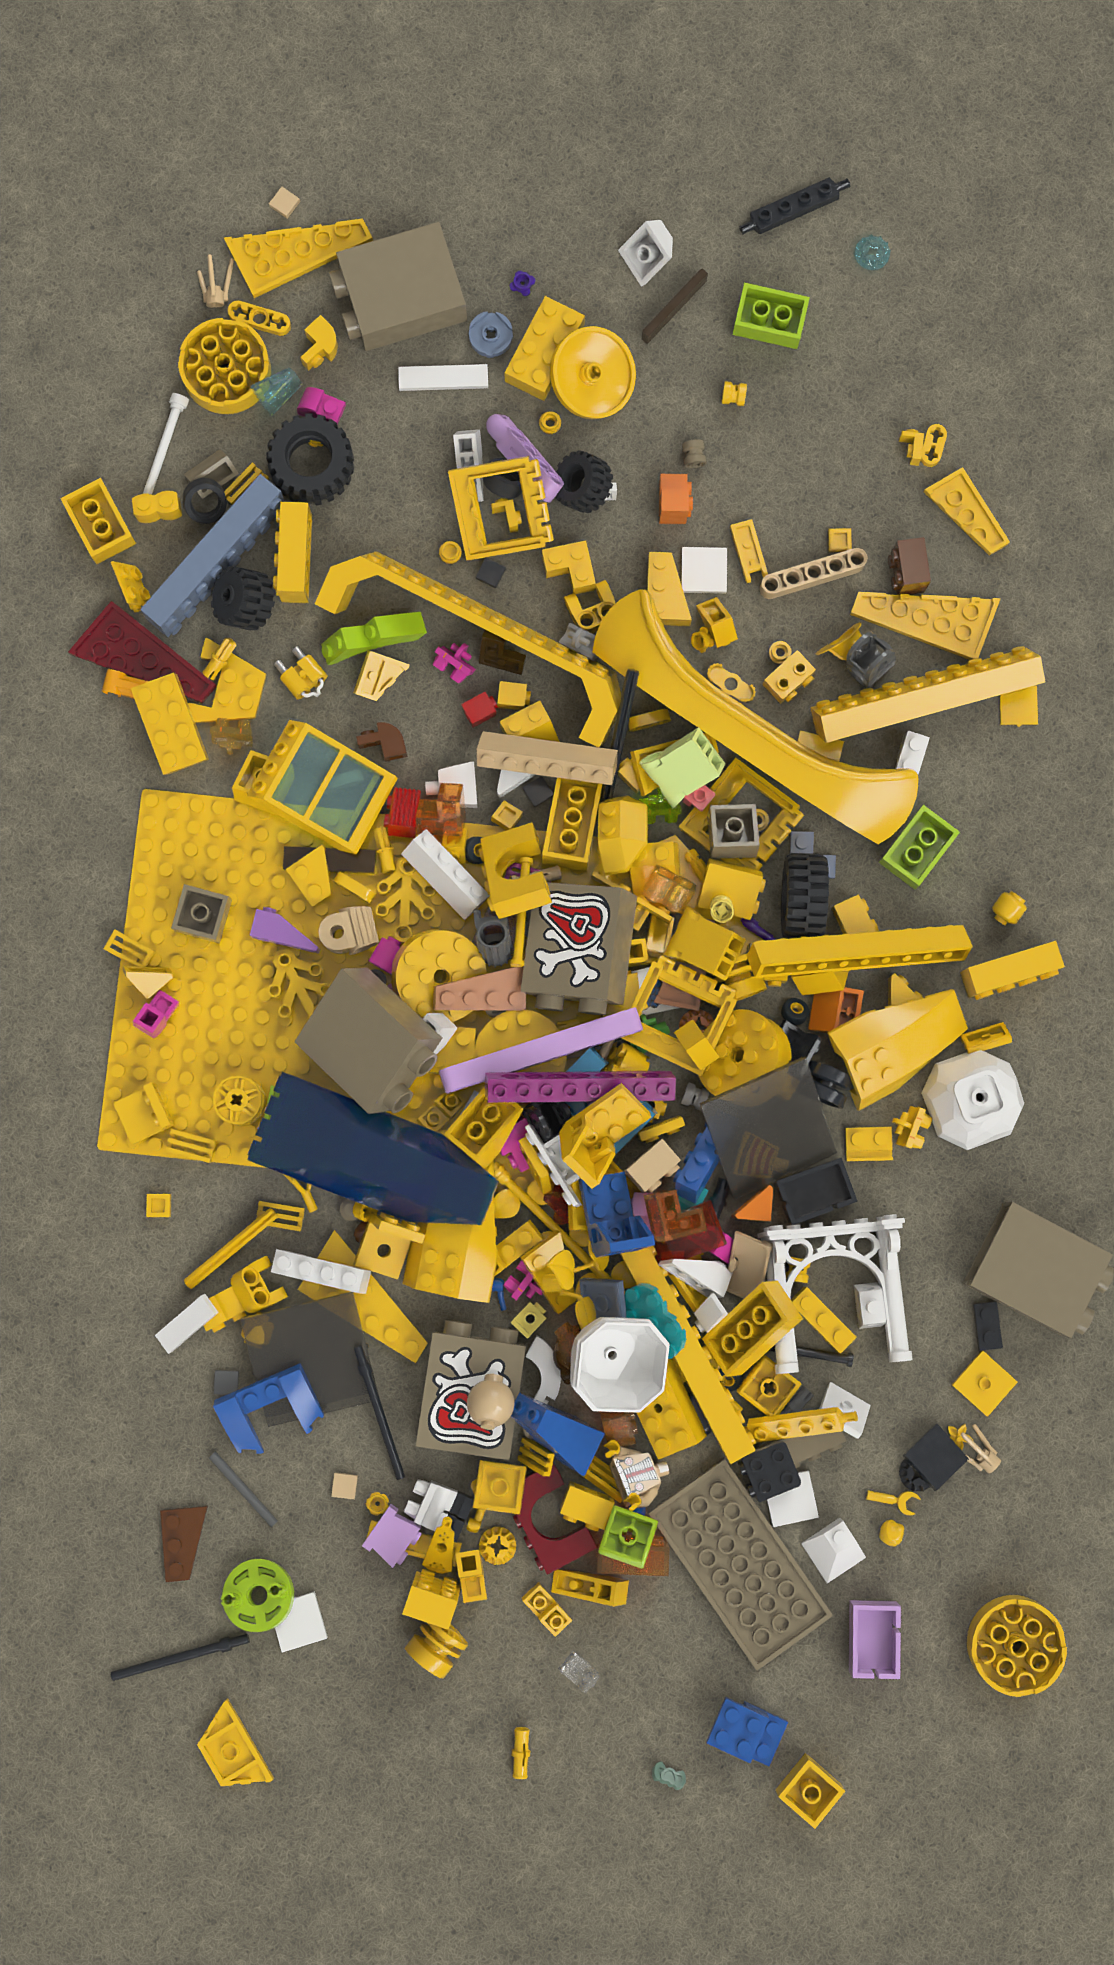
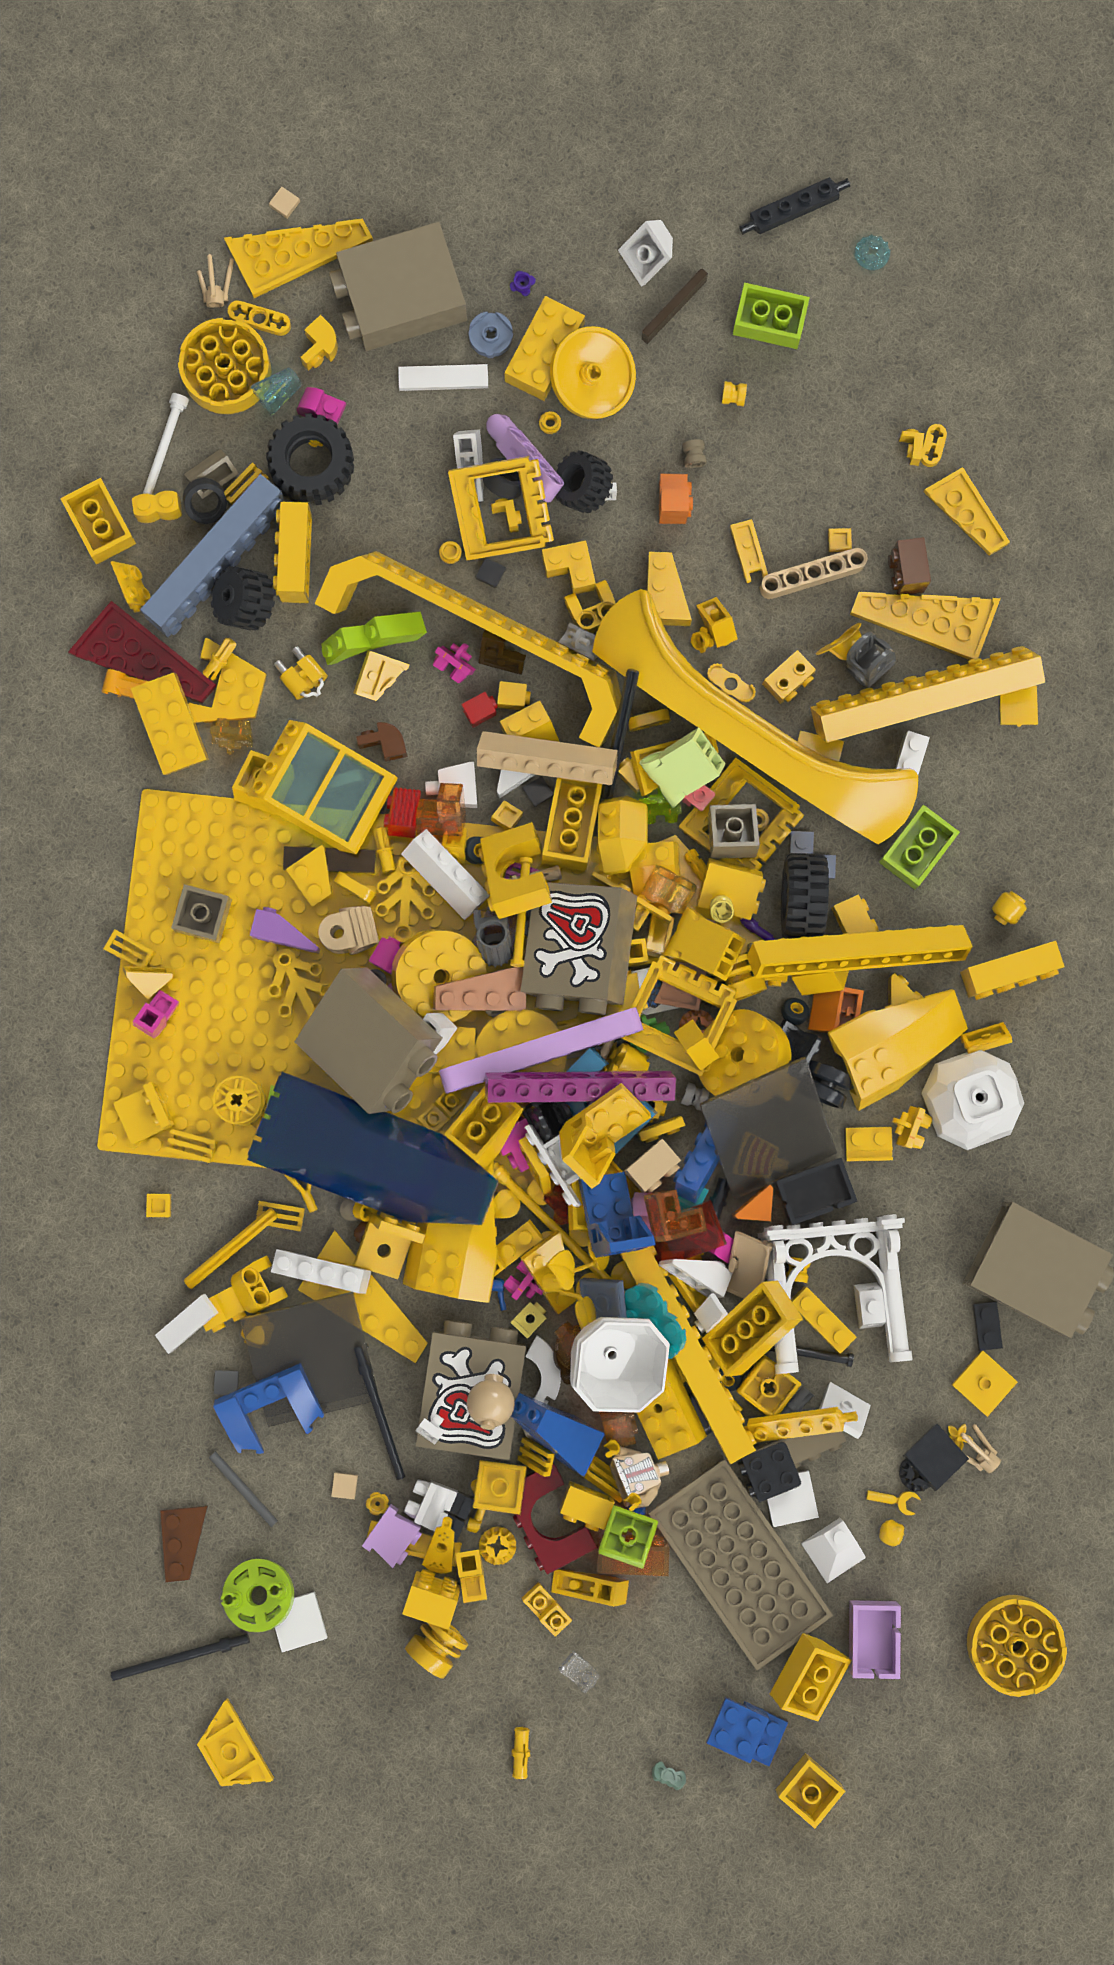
white tile [681,547,727,594] -> none
yellow plate [769,641,792,664] -> none
none -> white tile [415,1414,444,1445]
none -> yellow slope [769,1633,852,1721]

